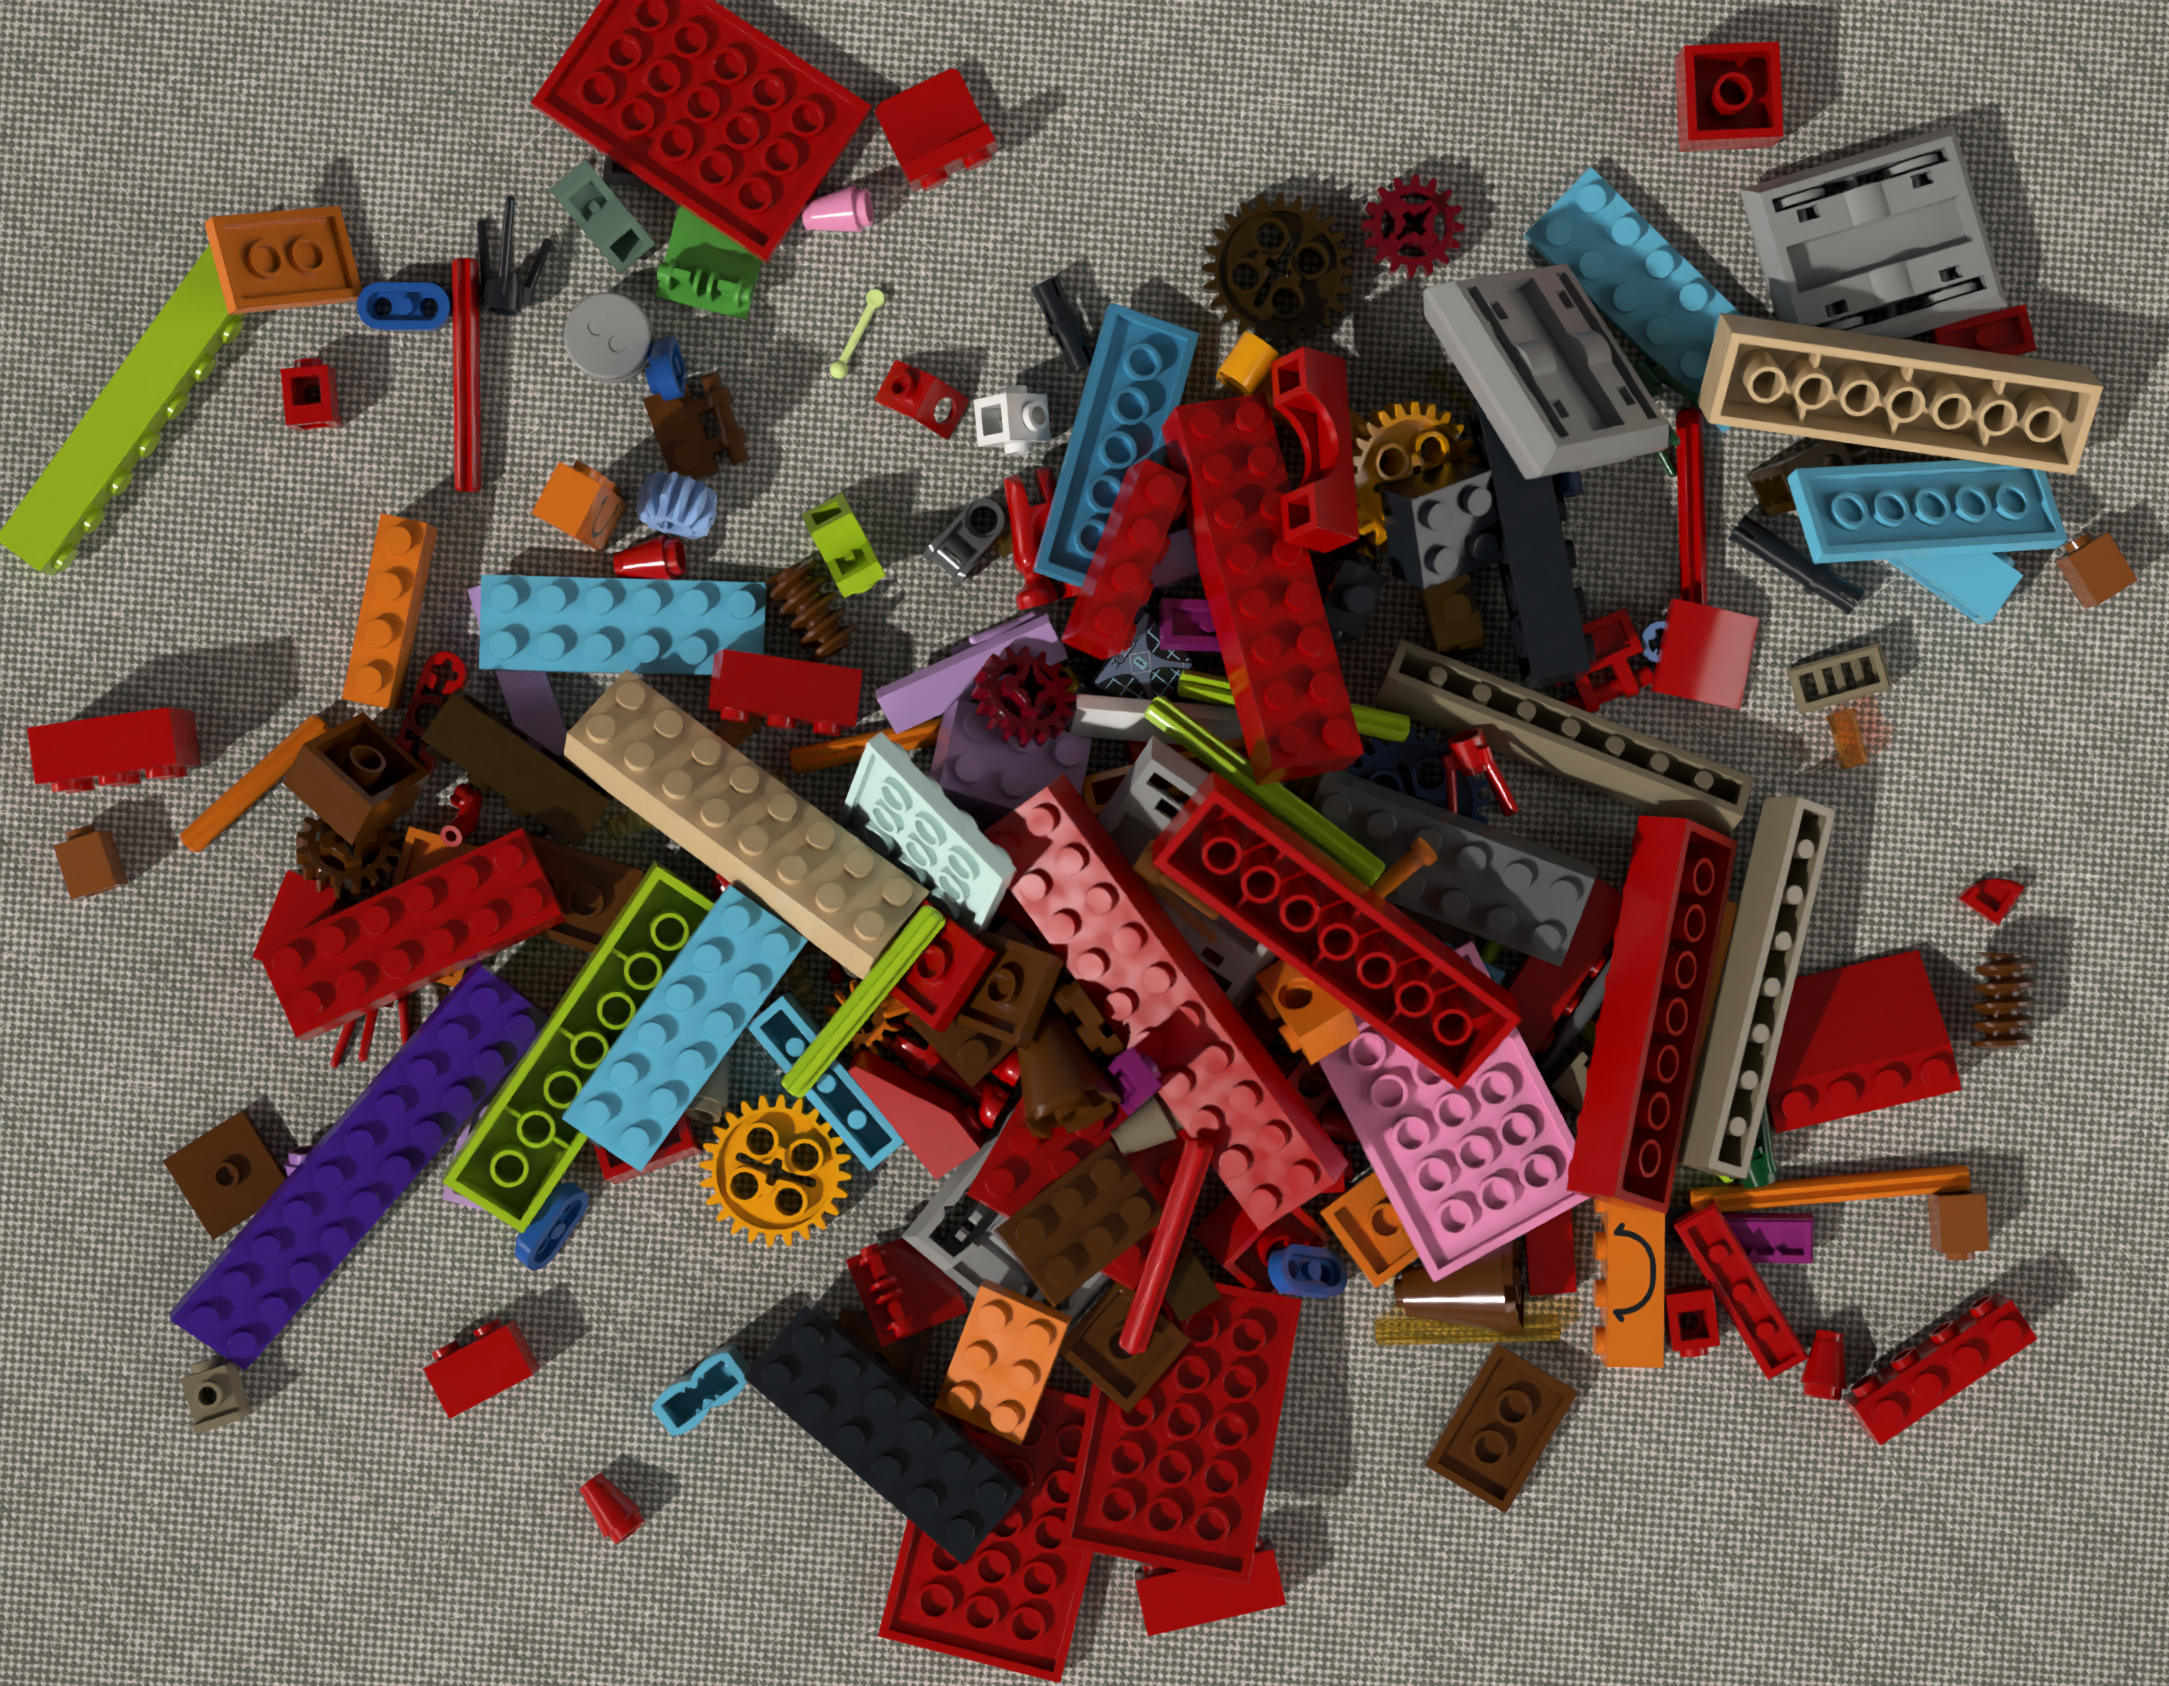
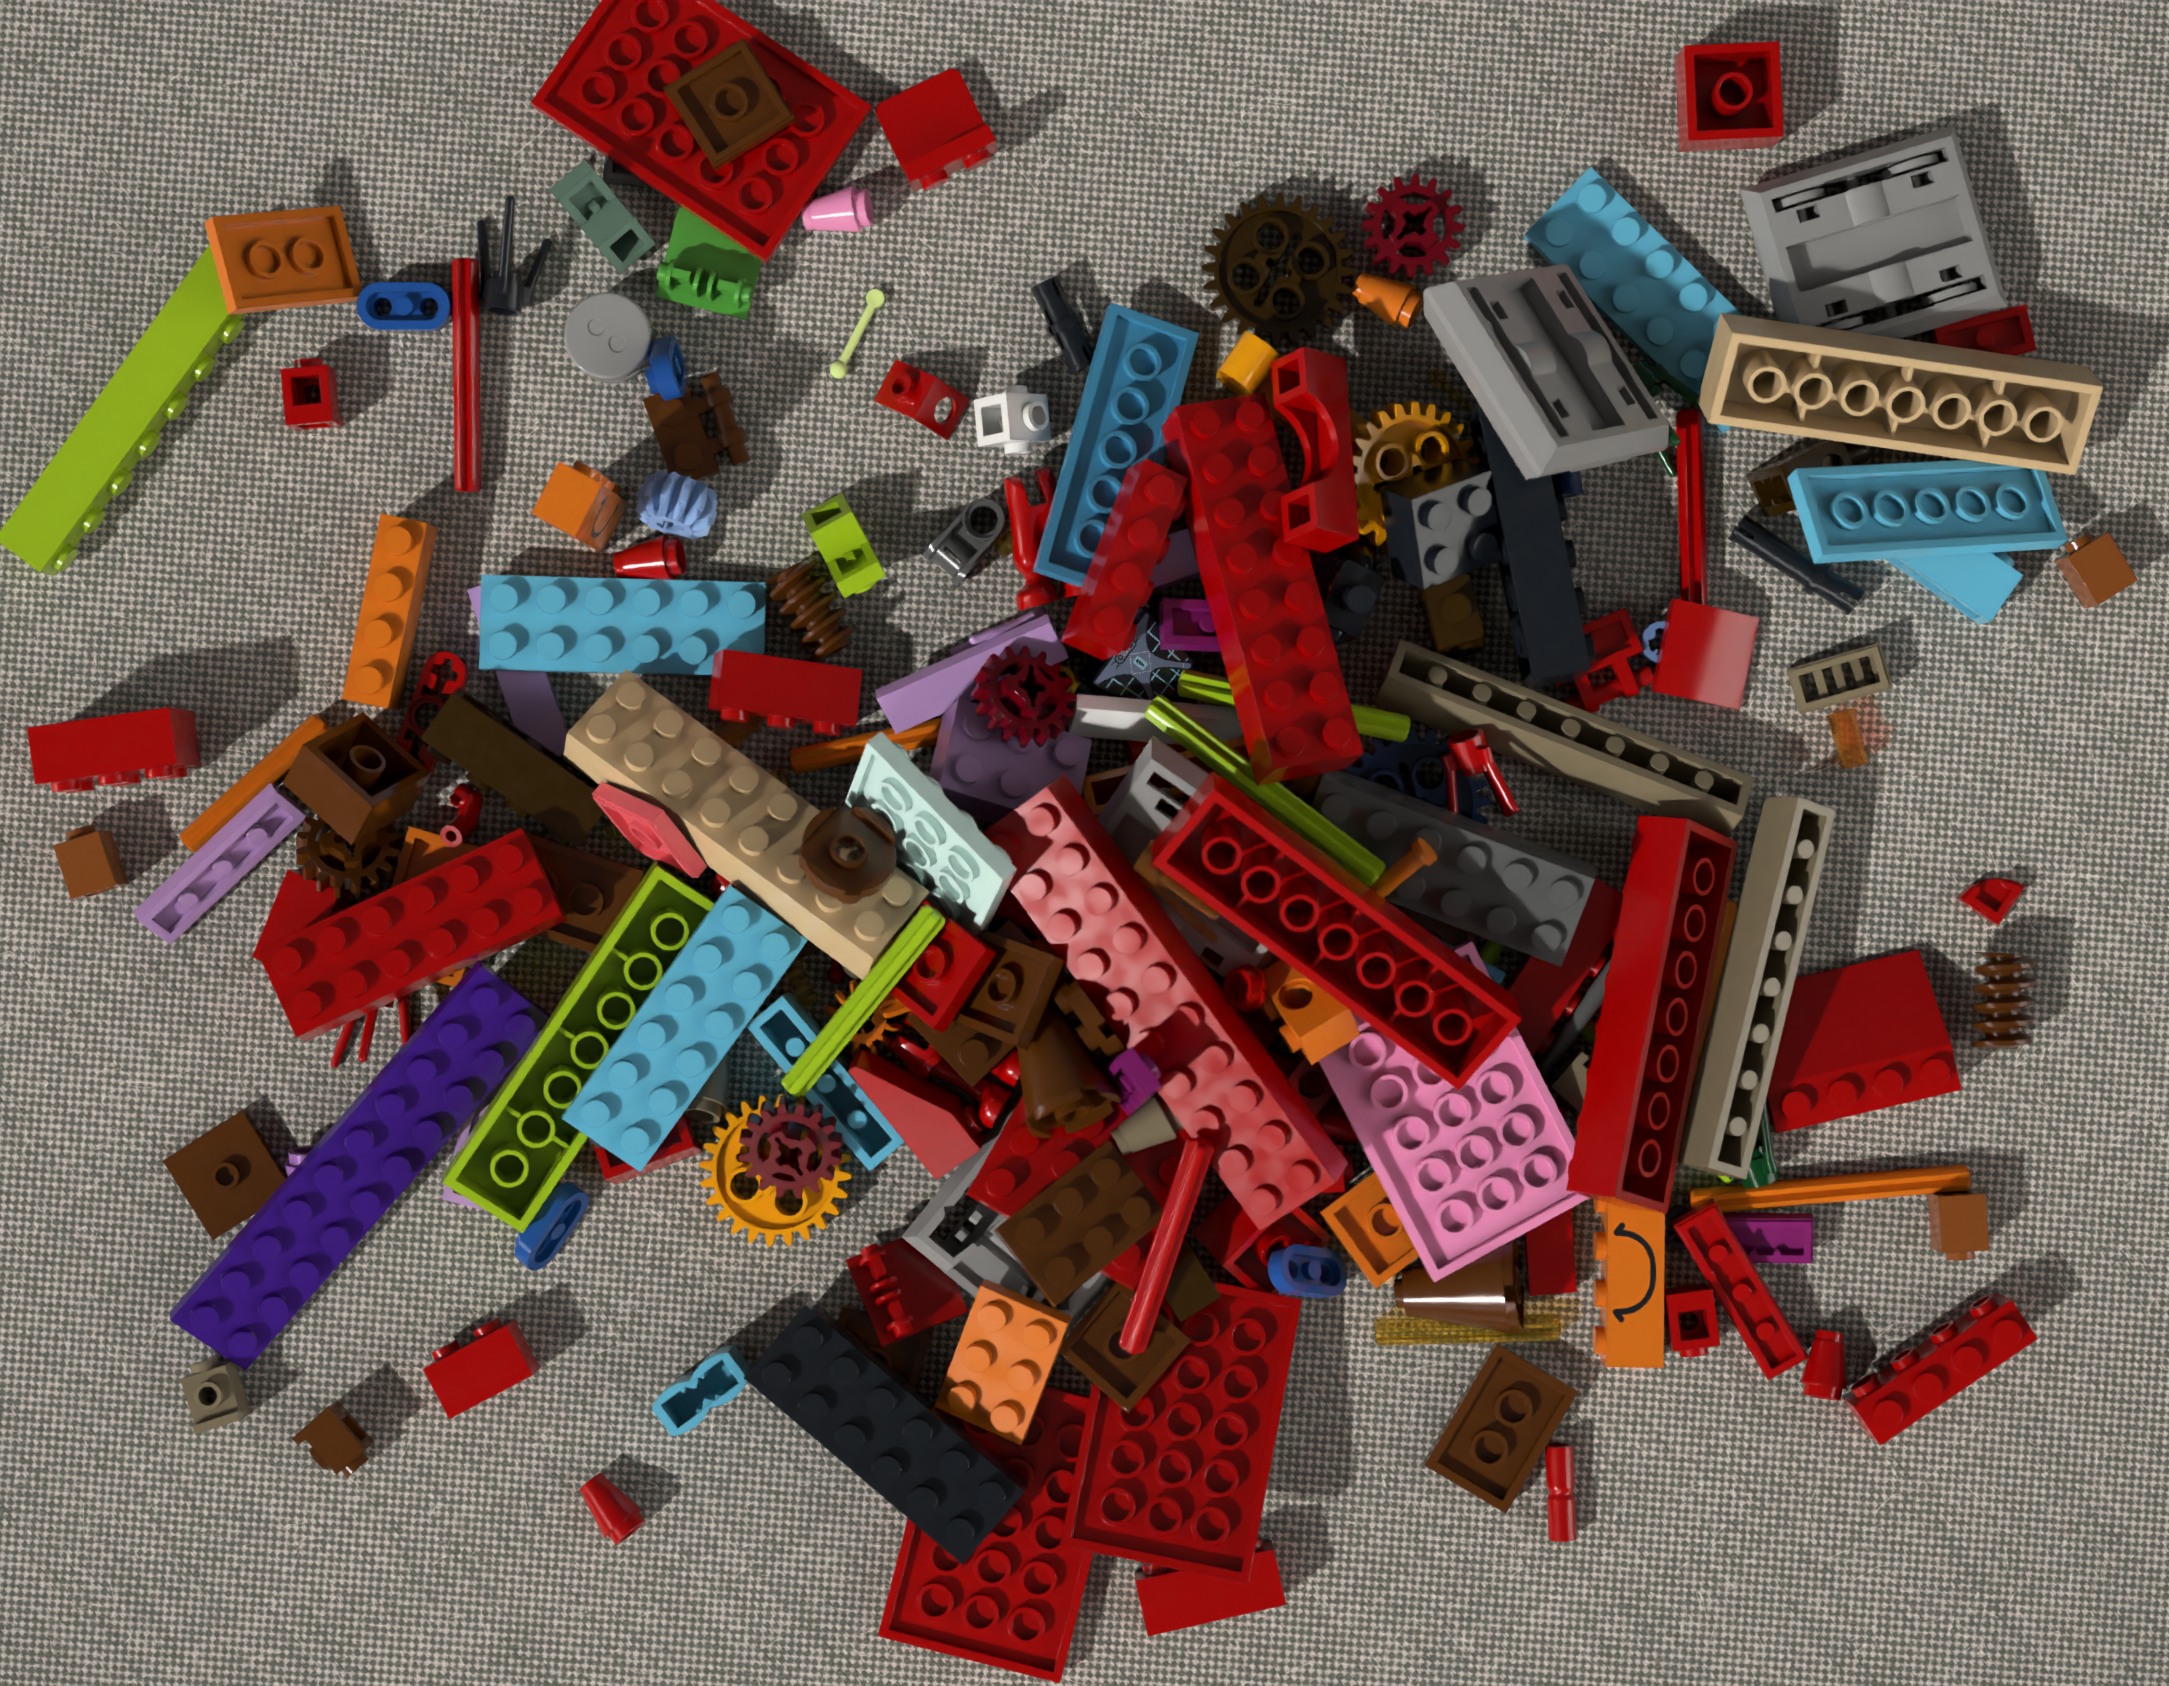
none -> lavender plate [133,783,306,945]
none -> reddish brown brick [292,1400,374,1478]
none -> coral tile [592,782,707,878]
none -> reddish brown plate [664,38,796,171]
none -> dark red gear [739,1095,843,1199]
none -> reddish brown plate [798,806,897,904]
none -> red plate [1223,964,1268,1012]
none -> orange cone [1351,271,1424,330]
none -> red piece [1545,1443,1577,1542]

